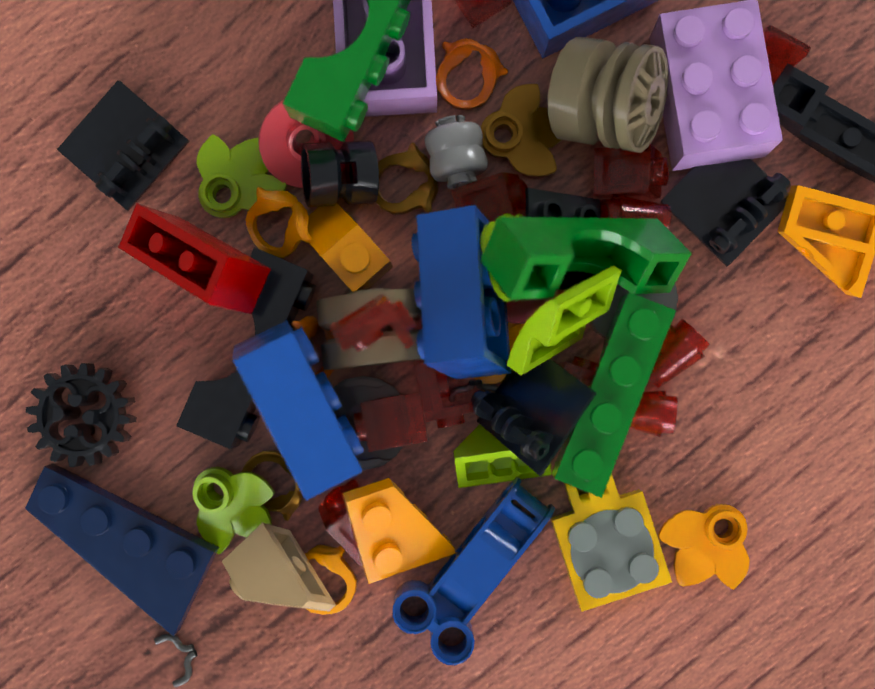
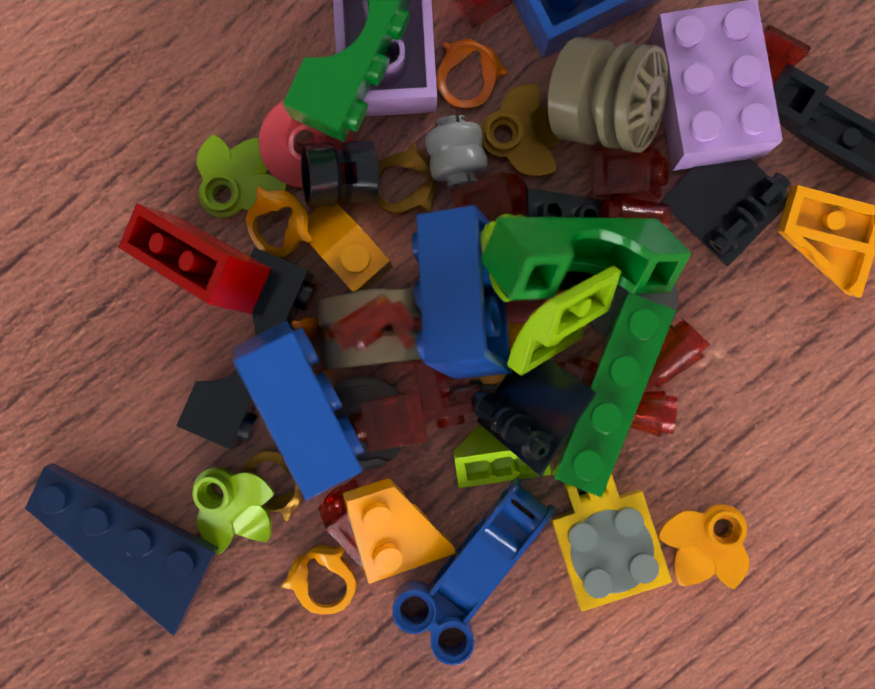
black gear [26,363,137,467] -> none
black hinge [57,79,190,211] -> none
dark grey piece [154,633,197,688] -> none
tan slope [222,523,336,612] -> none

